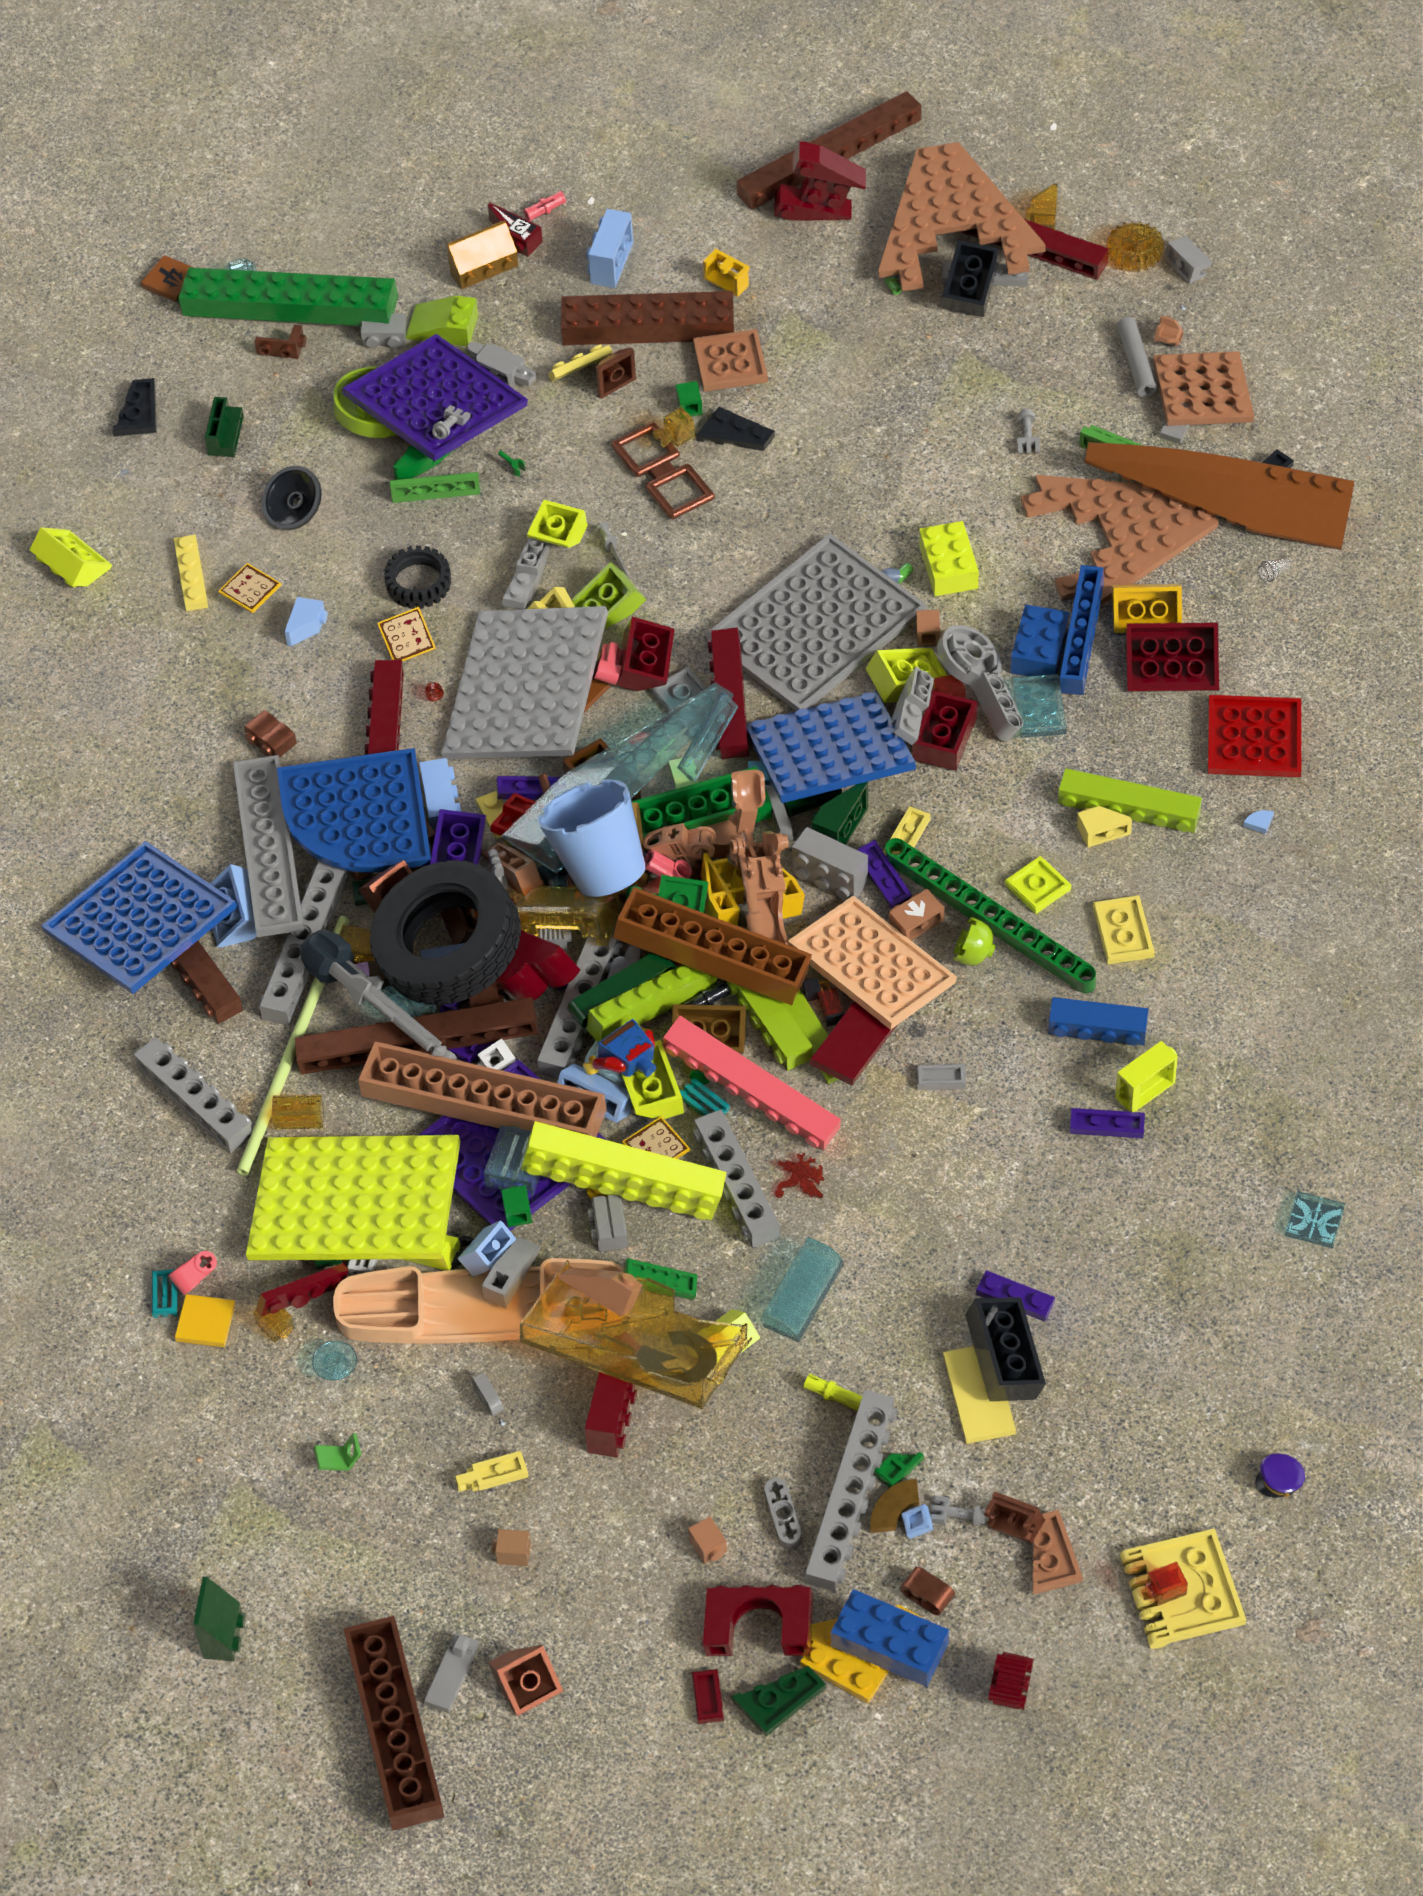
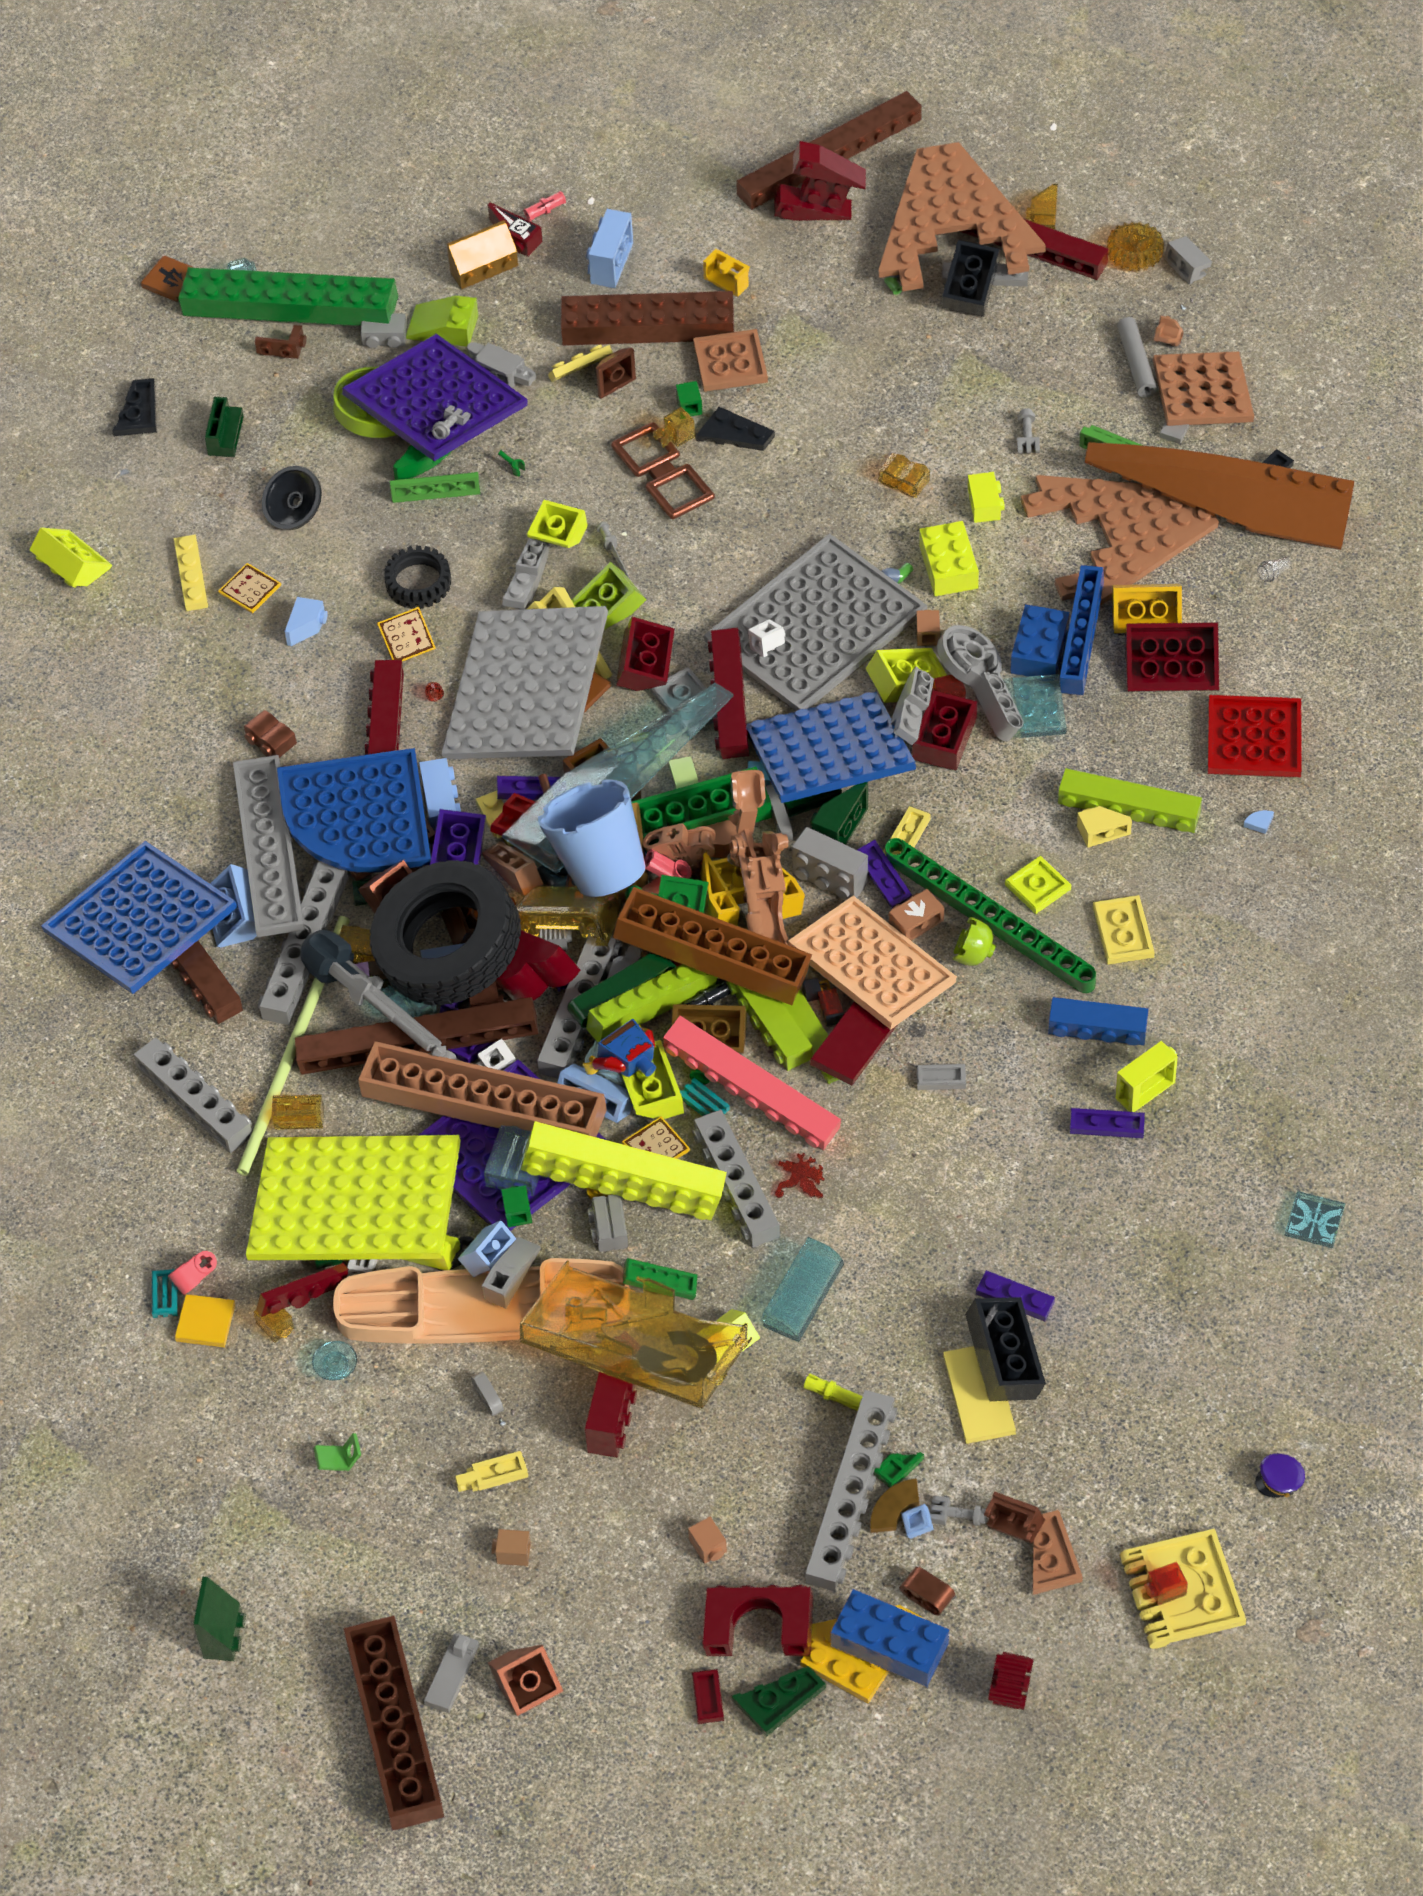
light grey hinge [488,849,508,889] -> none
nougat slope [559,1267,643,1316] -> none
coral piece [593,642,622,685] -> none
clear light blue tile [677,693,738,781] -> none
light grey beam [764,1478,801,1549] -> none
none -> white brick [748,619,785,657]
none -> clear yellow brick [878,453,930,498]
none -> neon yellow brick [967,472,1004,523]

